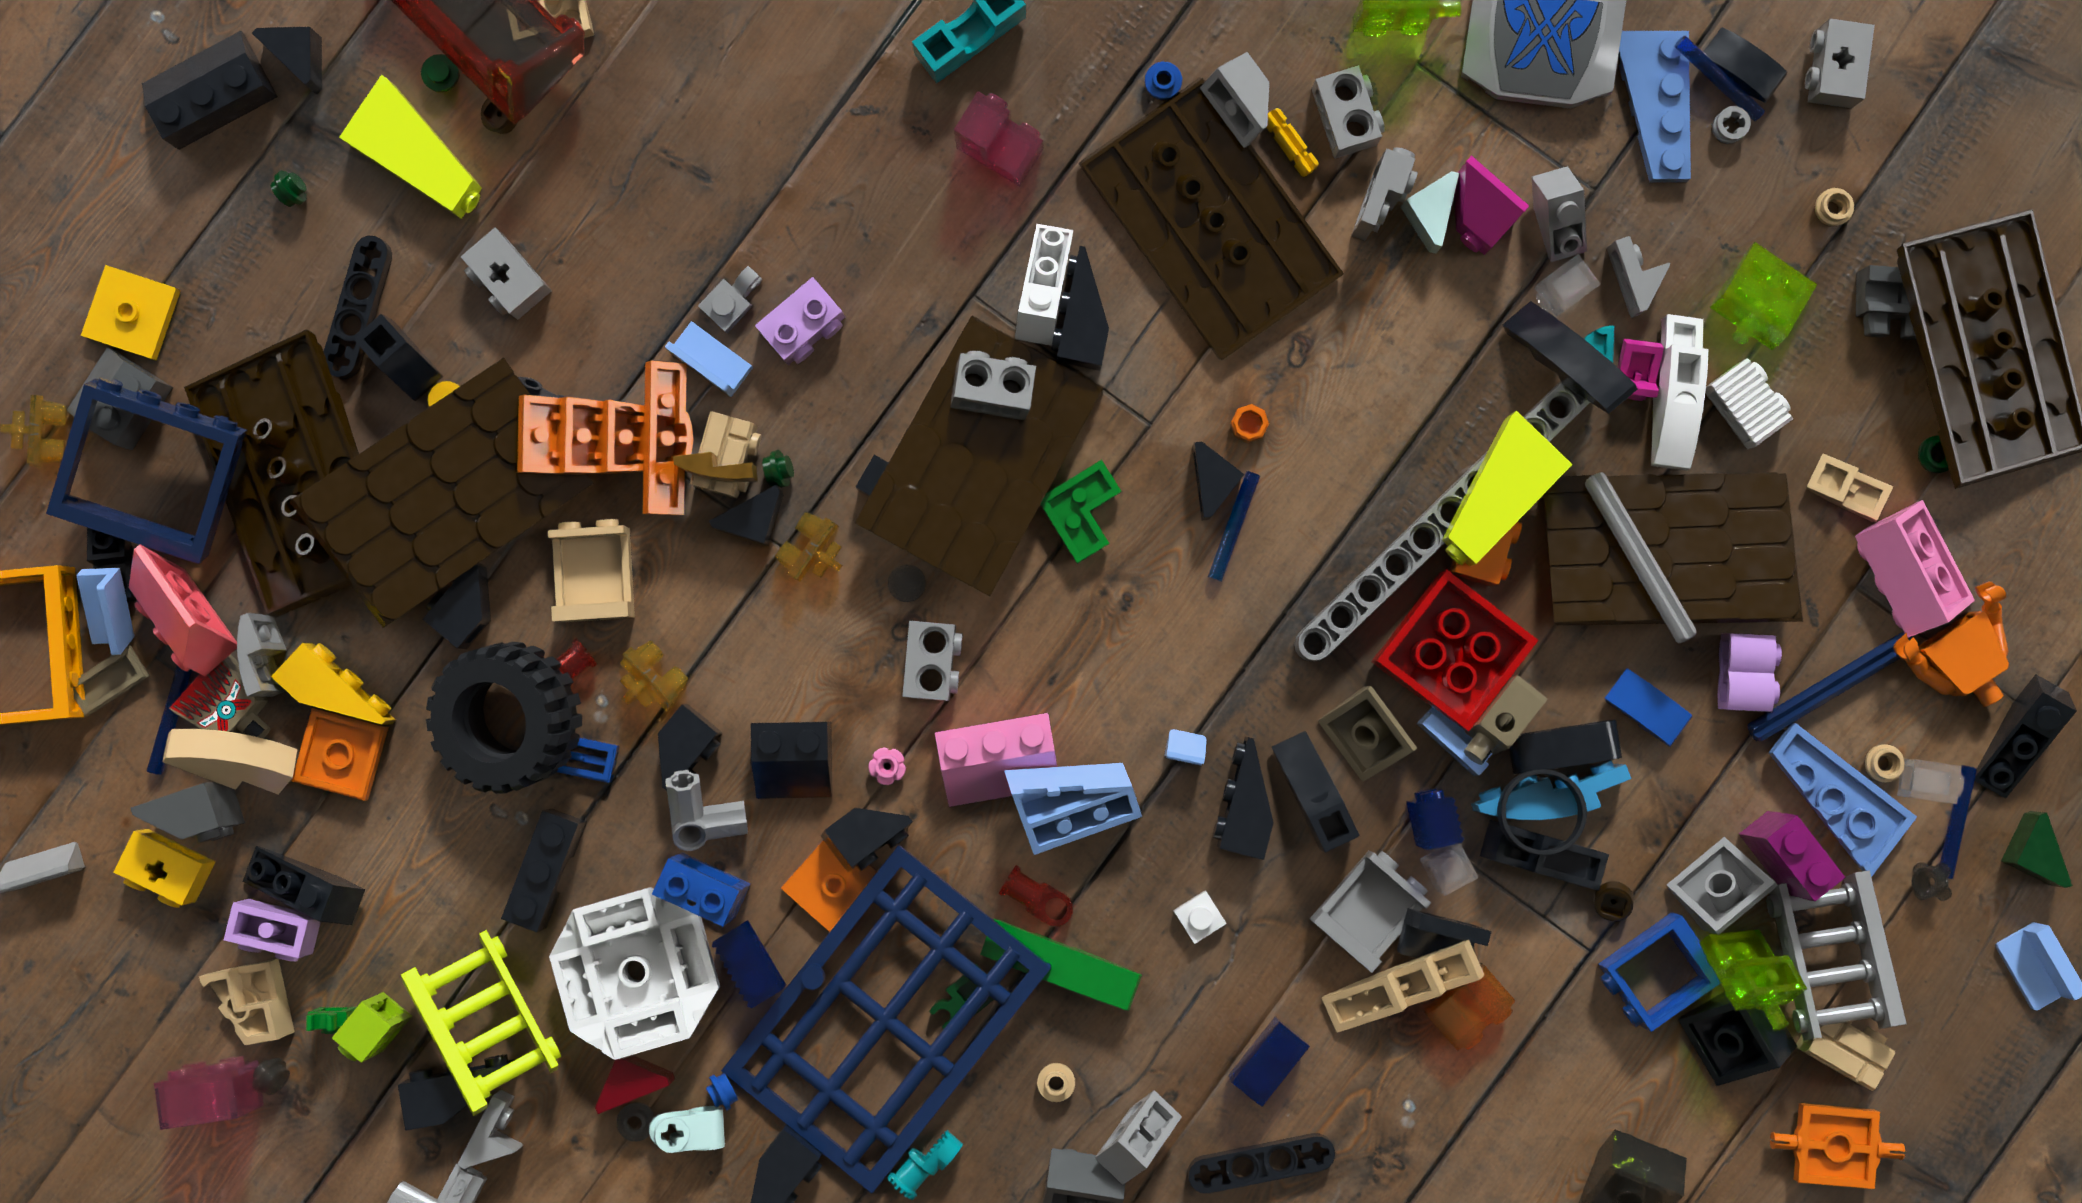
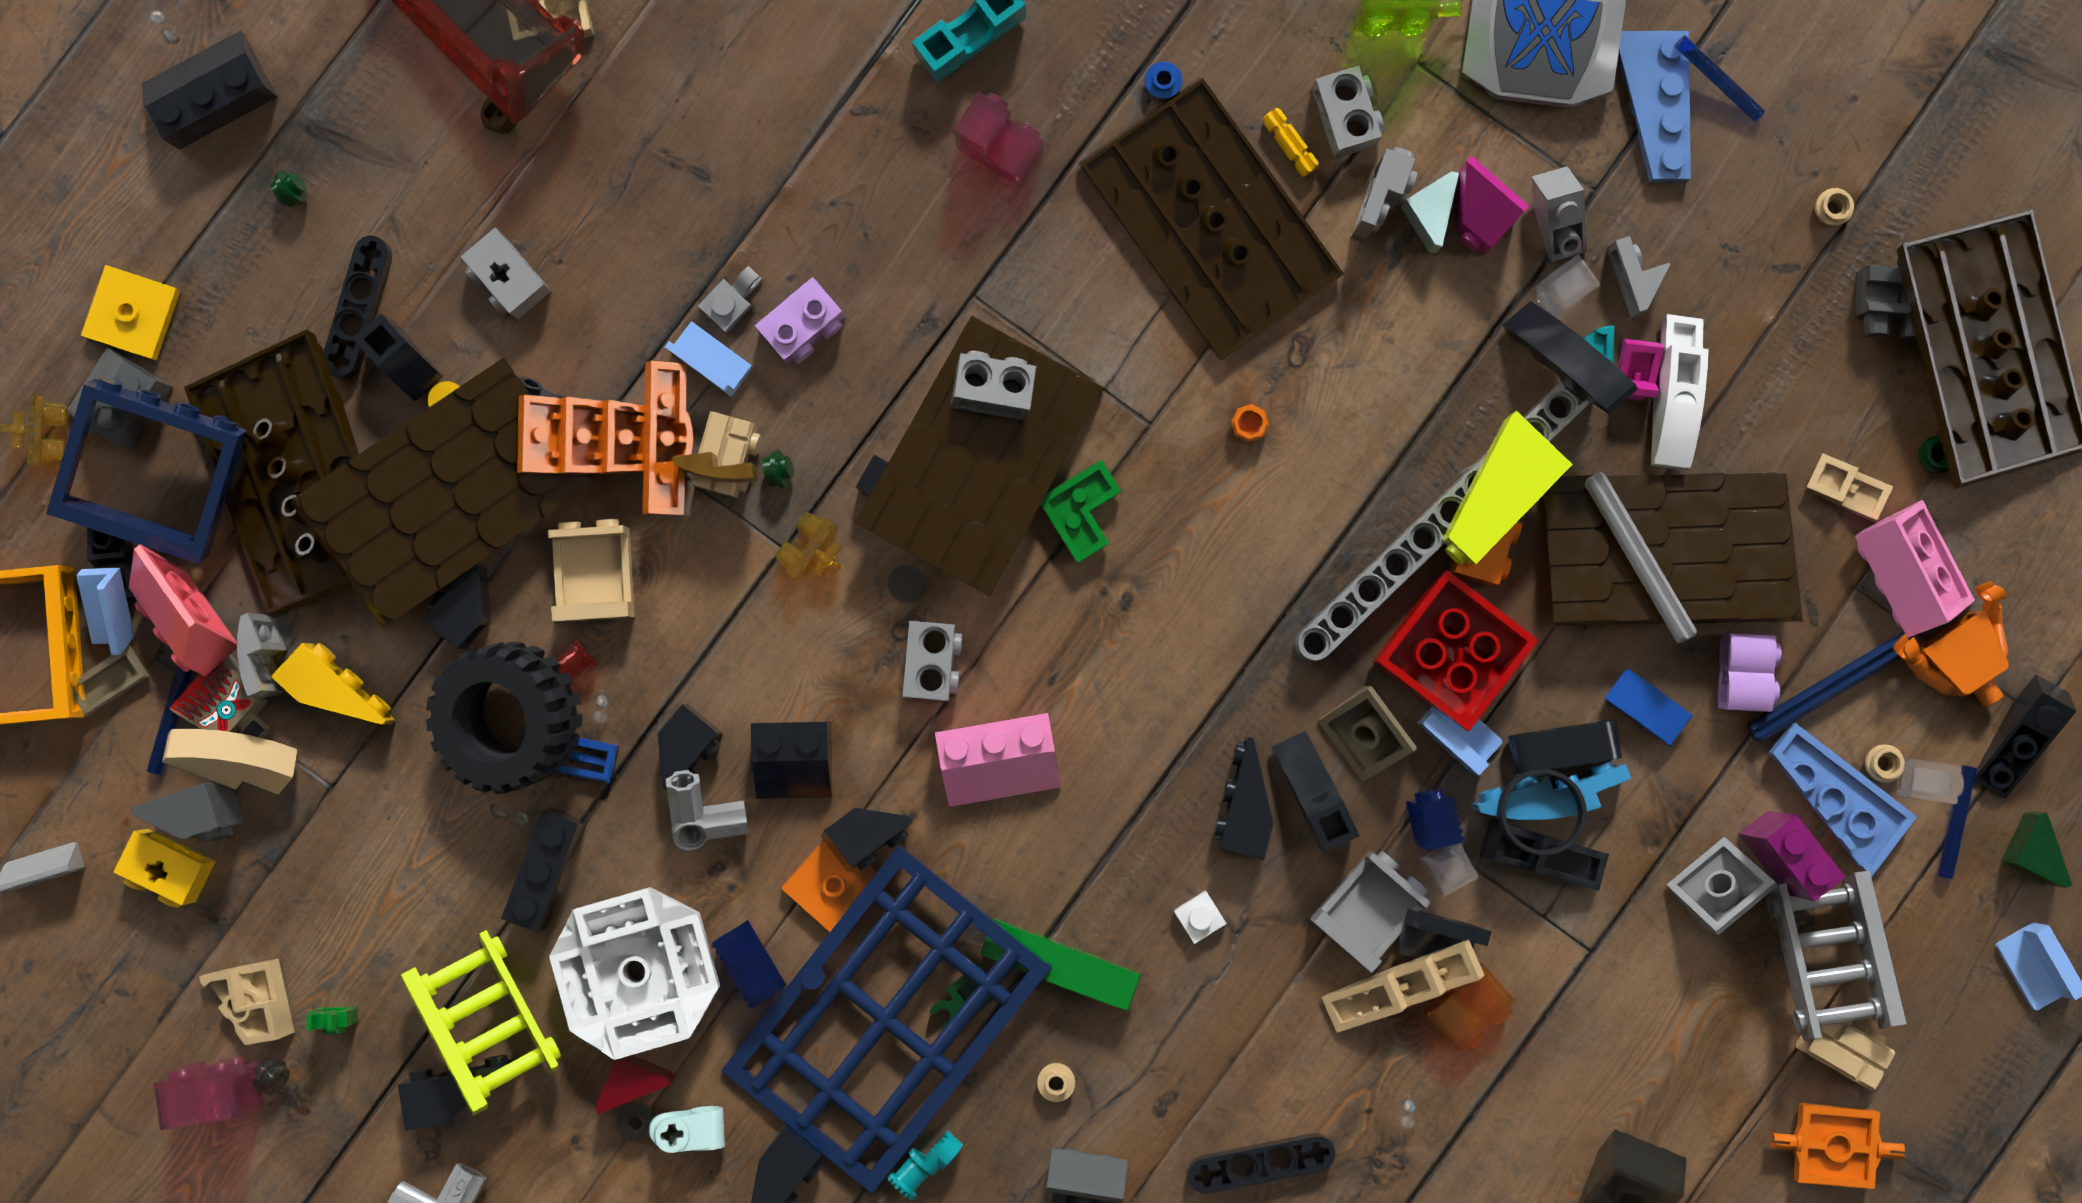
lavender brick [224,899,321,962] -> none
black slope [242,846,365,925] -> none
black slope [252,27,322,94] -> none
orange plate [291,708,389,801] -> none
lime brick [332,992,412,1063] -> none
neon yellow slope [339,75,482,219] -> none
dark green plate [421,54,460,92] -> none
light grey slope [457,1090,523,1169] -> none
clear yellow hips [620,640,689,712] -> none
blue window [652,852,751,927] -> none
blue plate [706,1073,738,1111] -> none
black slope [709,485,784,545] -> none
bright pink plate [868,748,906,785] -> none
clear red connector [998,865,1073,927] -> none
light blue wedge [1004,763,1142,855] -> none
white slope [1015,224,1073,346] -> none
black slope [1051,246,1109,371] -> none
light grey brick [1095,1090,1182,1185] -> none
light blue slope [1164,729,1207,765] -> none
black slope [1192,441,1245,521] -> none
light grey slope [1200,52,1269,148] -> none
clear blue bar [1208,471,1260,582] -> none
clear blue brick [1228,1016,1310,1107] -> none
dark tan torso [1463,675,1548,765] -> none
dark brown tile [1594,881,1634,921] -> none
blue window [1598,912,1726,1032] -> none
black slope [1678,979,1798,1086] -> none
clear neon green plate [1699,930,1807,1031] -> none
black slope [1701,27,1787,103] -> none
white brick [1705,358,1793,449] -> none
clear neon green plate [1710,242,1817,350] -> none
light grey bush [1712,106,1751,144] -> none
light grey brick [1805,19,1875,108] -> none
clear smoke plate [1911,862,1952,901] -> none

